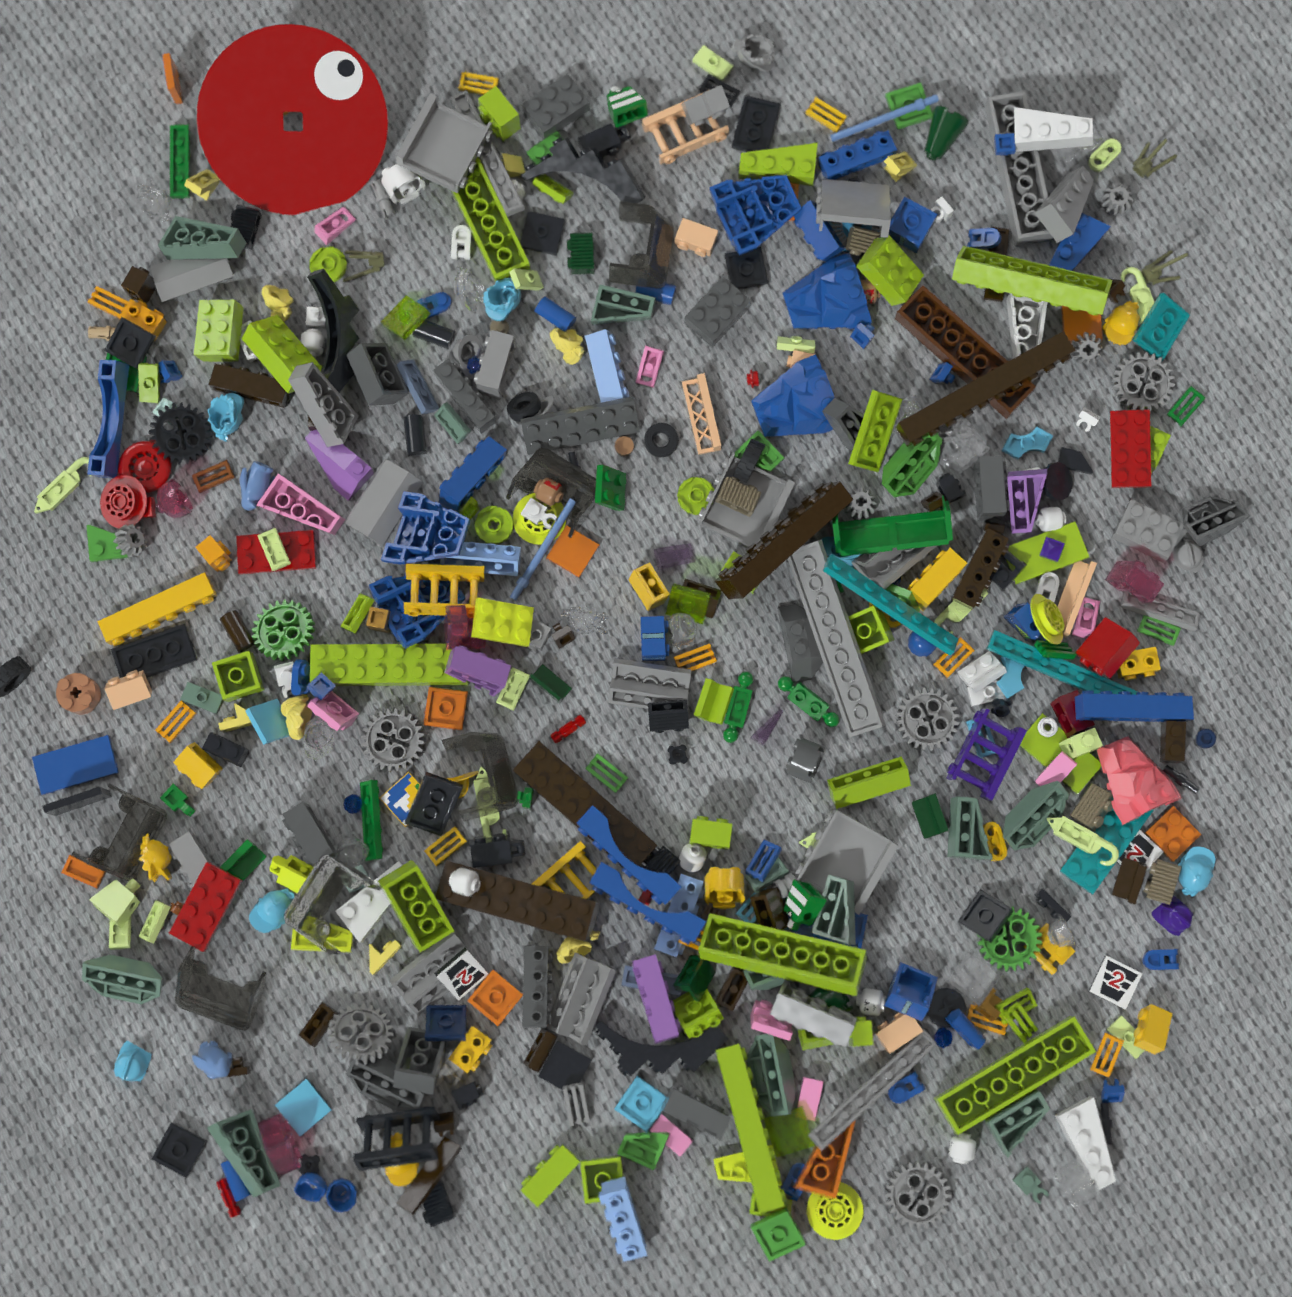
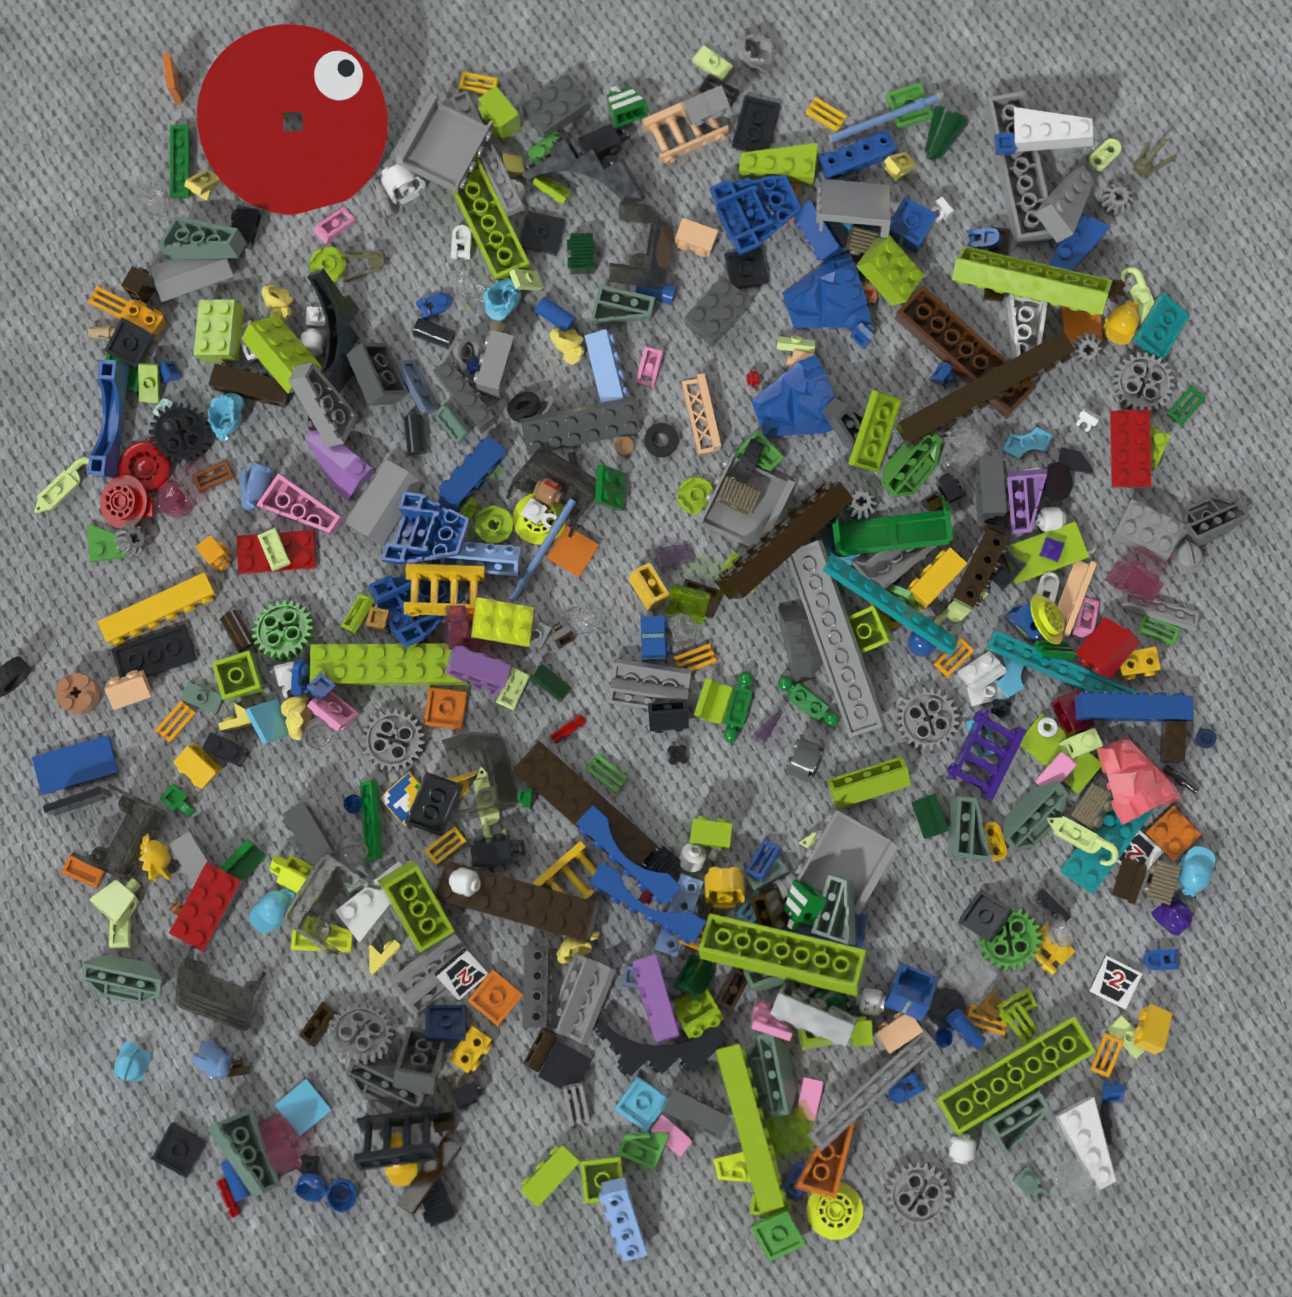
yellowish green plate [139,900,171,944] -> none
clear neon green plate [381,295,431,341] -> none
olive plant [1142,250,1188,285] -> none

